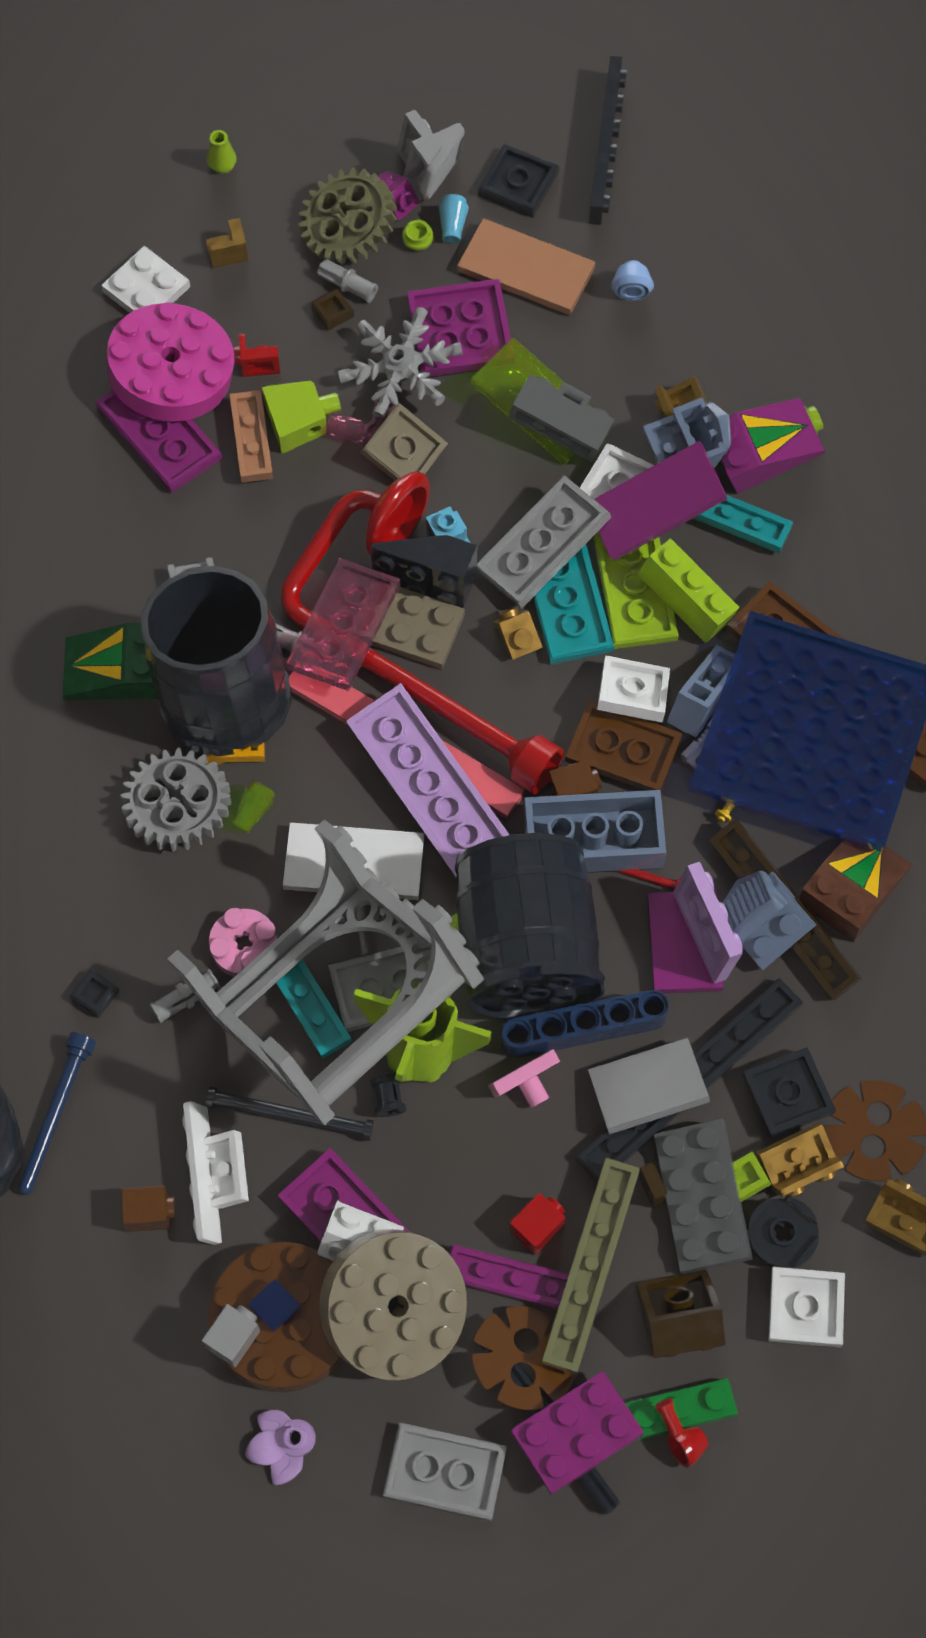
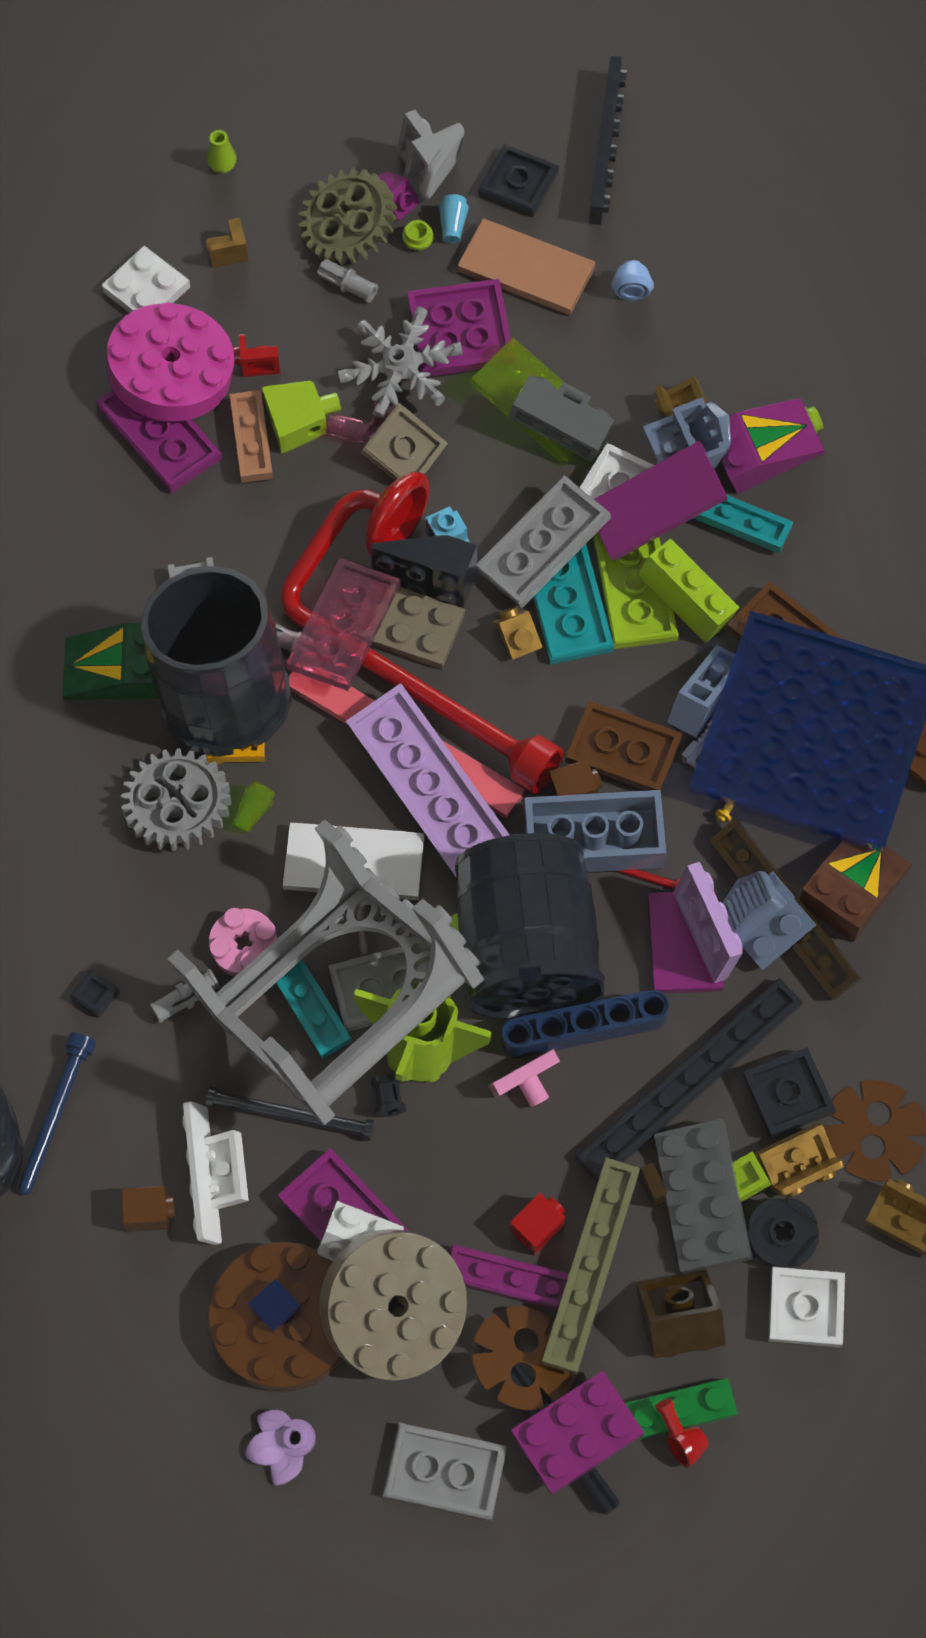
light grey brick [202,1304,260,1368] -> none
dark brown tile [311,289,354,331] -> none
light grey tile [588,1038,710,1134] -> none
white plate [597,655,670,722] -> none

